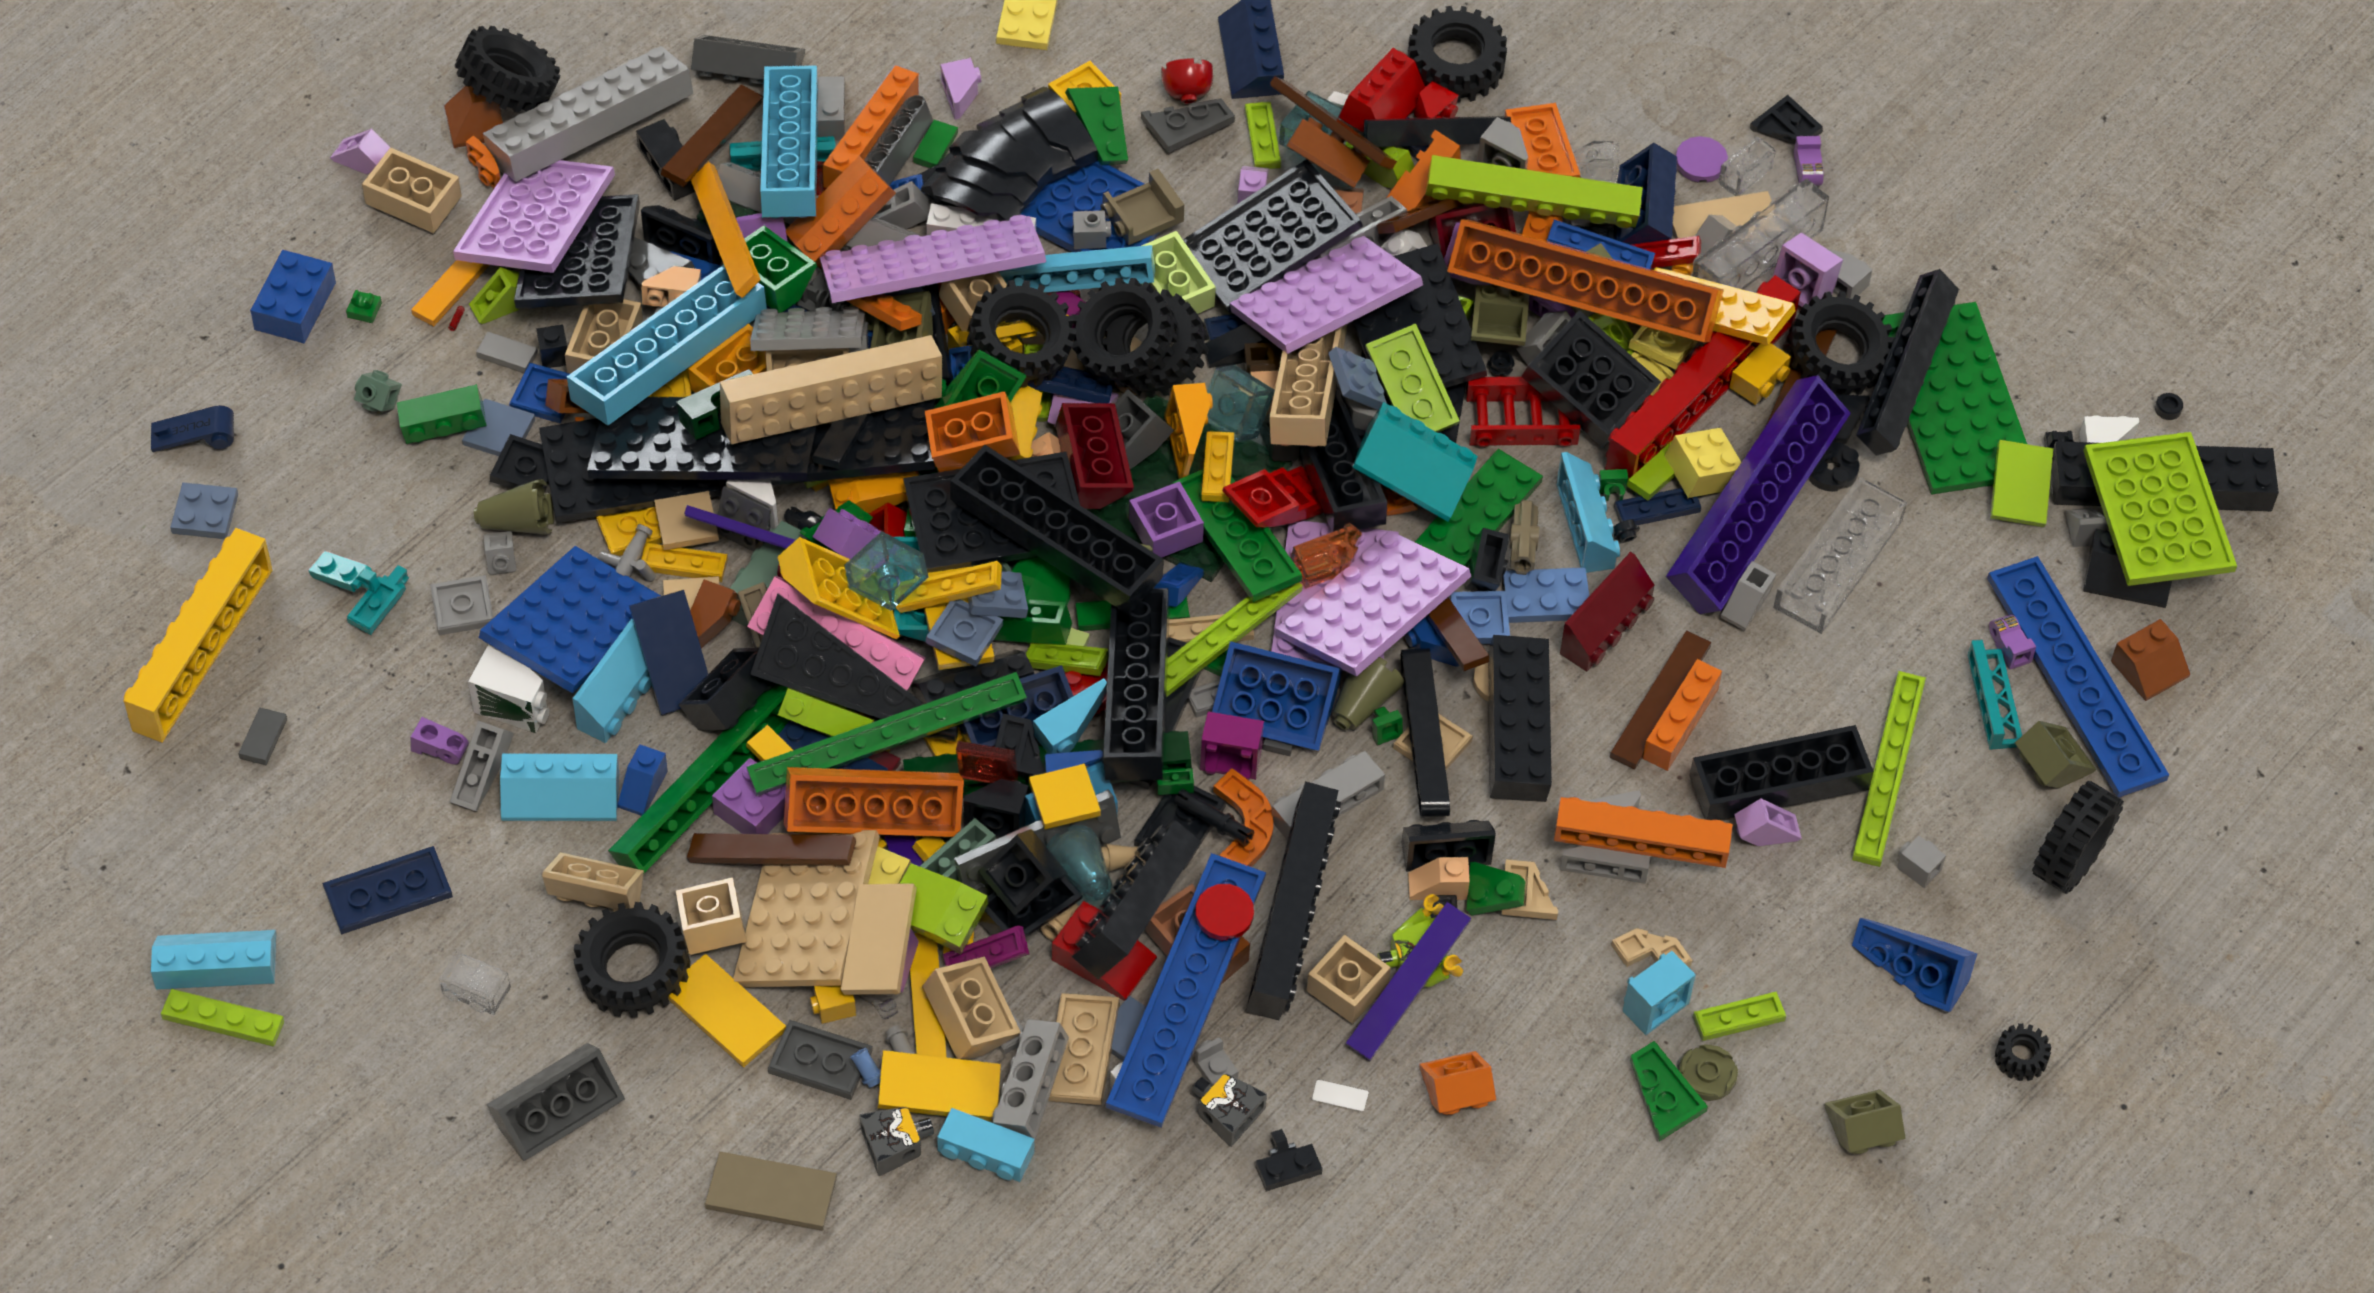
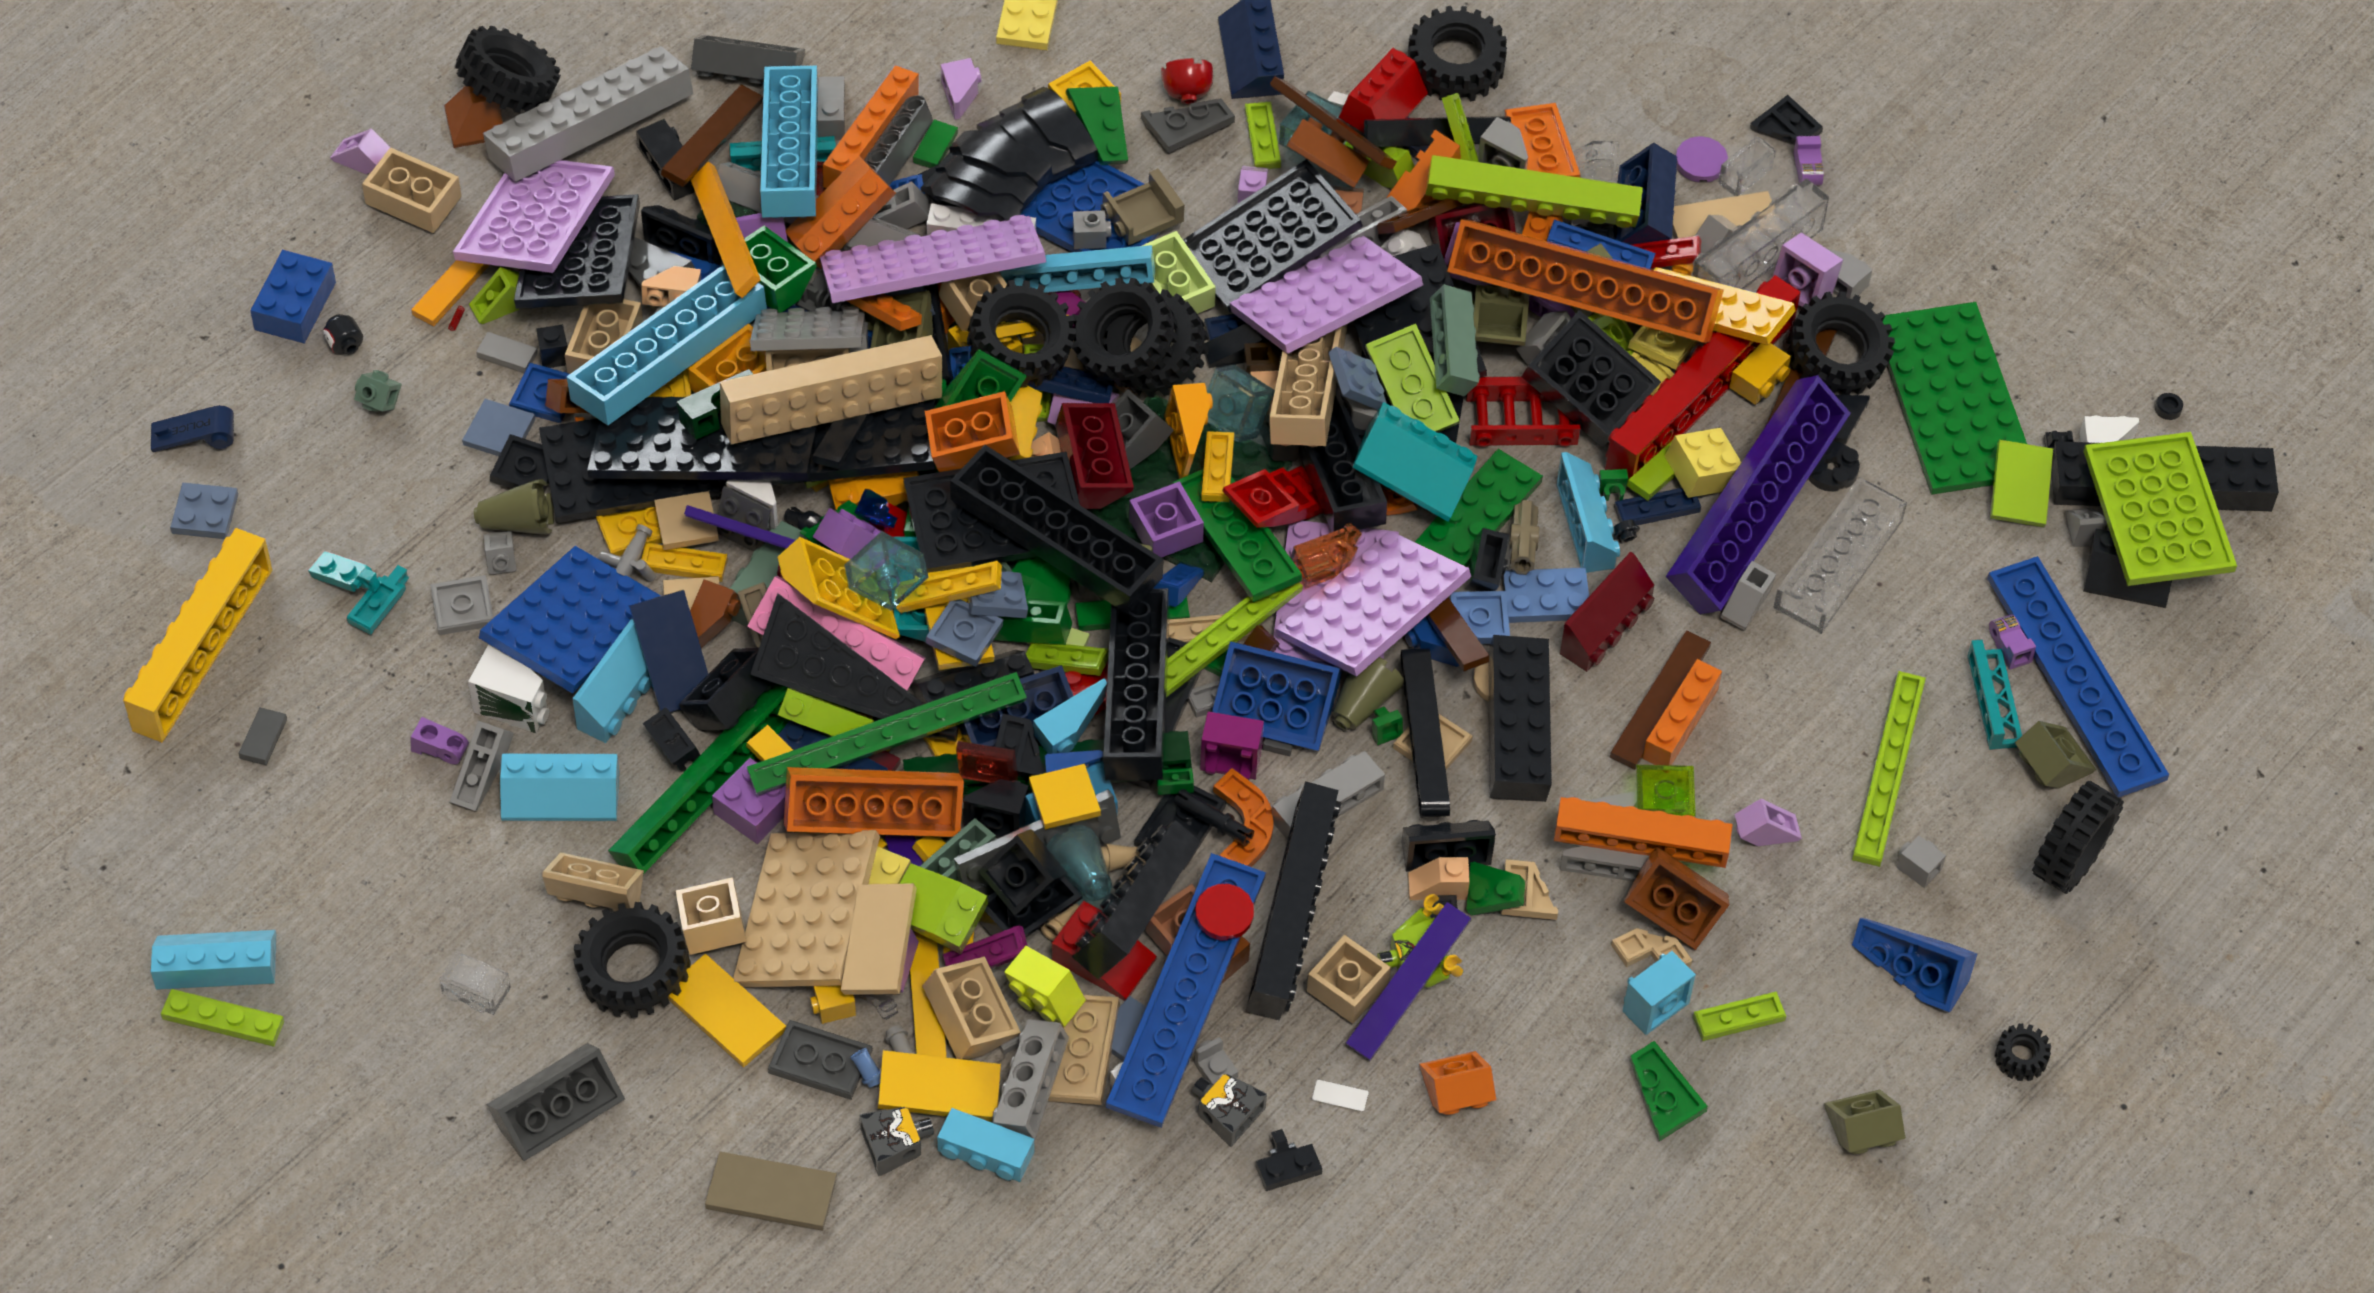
dark blue tile [323,846,453,935] -> none
green tile [346,290,382,324] -> none
green brick [396,384,487,444] -> none
orange slope [466,136,500,188] -> none
blue slope [617,744,668,816] -> none
reddish brown tile [687,833,856,865] -> none
red slope [1414,81,1459,118] -> none
black plate [1488,351,1515,376] -> none
olive tile [1679,1044,1738,1101] -> none
black brick [1689,725,1874,820] -> none
black brick [1856,269,1959,456] -> none
dark orange slope [2111,619,2190,701] -> none
none -> black head [323,314,363,355]
none -> black hinge [643,707,700,772]
none -> clear blue bracket [854,489,898,528]
none -> neon yellow brick [1004,946,1086,1027]
none -> reddish brown tile [1243,625,1280,652]
none -> sand green brick [1430,284,1480,396]
none -> lime tile [1442,93,1479,162]
none -> dark orange slope [1624,847,1730,950]
none -> clear neon green slope [1636,765,1696,817]

